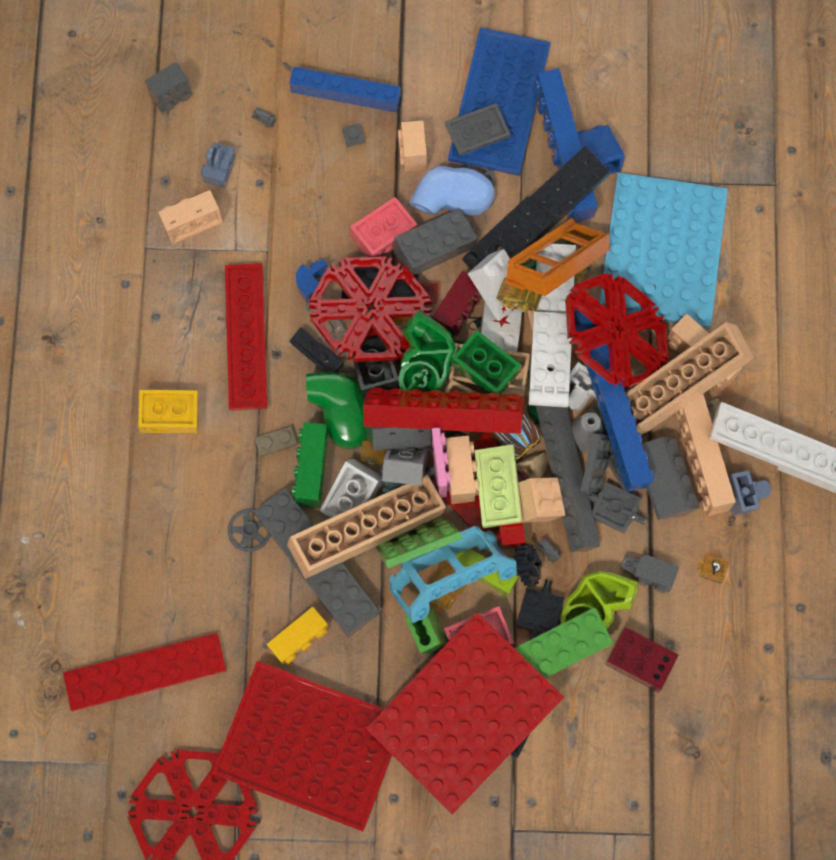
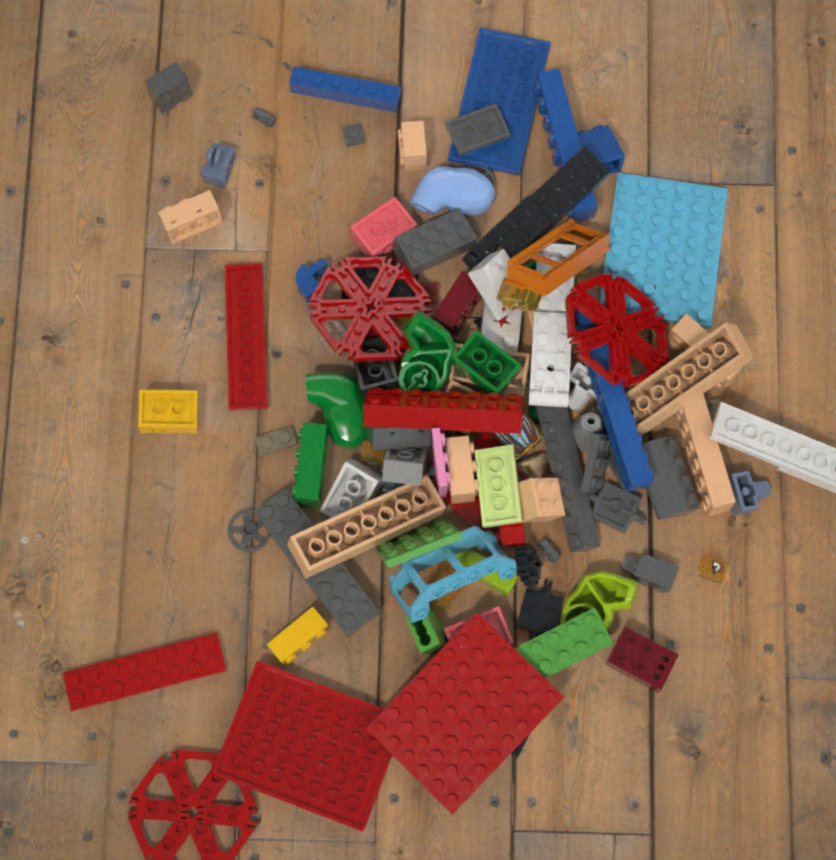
black plate [289,327,344,372] -> none

